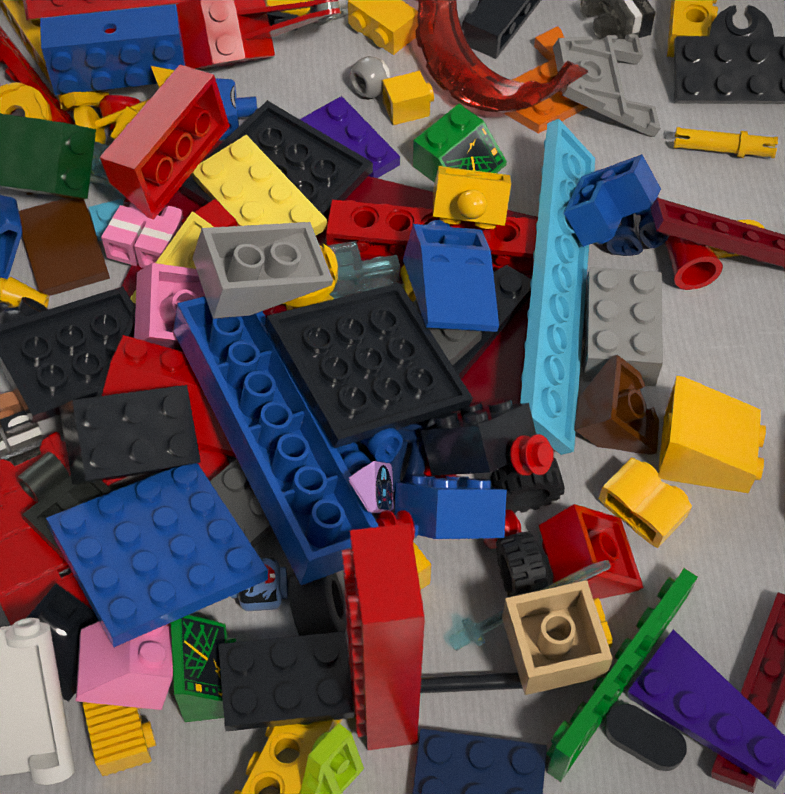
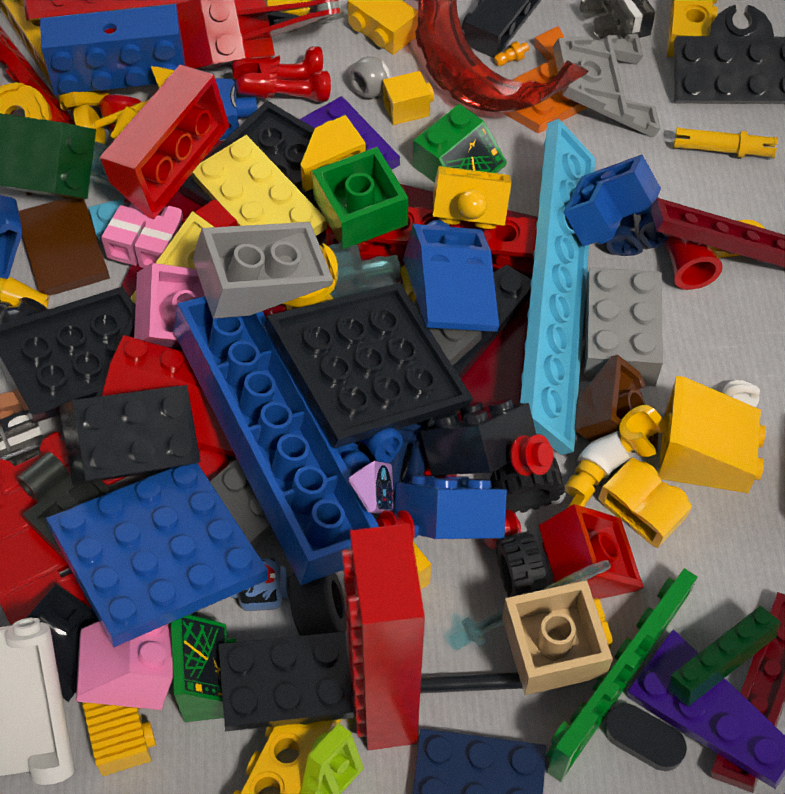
none -> red piece [232,46,331,102]
none -> yellow slope [301,115,366,192]
none -> green brick [312,147,408,249]
none -> light orange piece [494,41,529,66]
none -> yellow piece [564,405,668,508]
none -> dark green piece [668,606,781,707]
none -> white tile [722,380,760,407]

